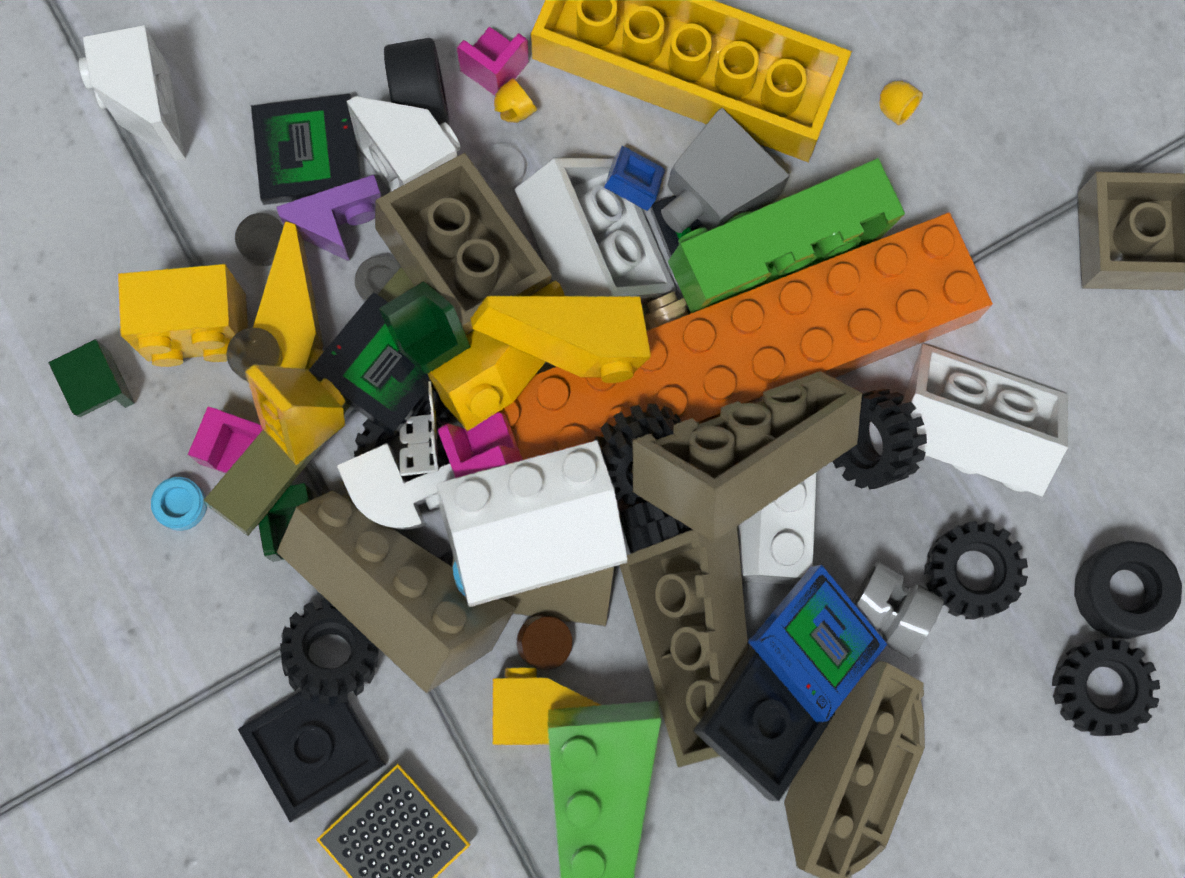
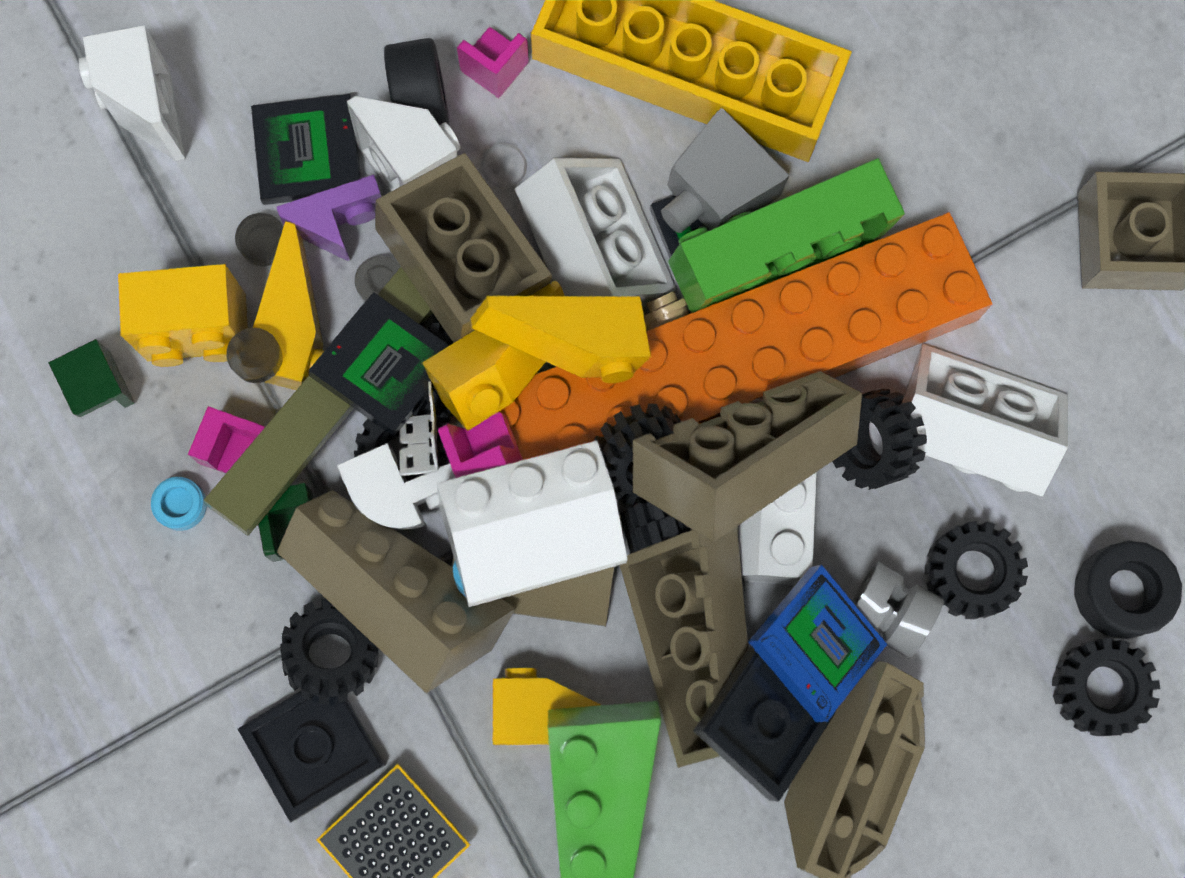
yellow slope [246,365,346,465] -> none
dark green panel [379,281,471,374] -> none
yellow hinge [494,78,537,123] -> none
reddish brown tile [516,615,572,670] -> none
blue tile [604,146,665,211] -> none
yellow hinge [879,80,923,125] -> none

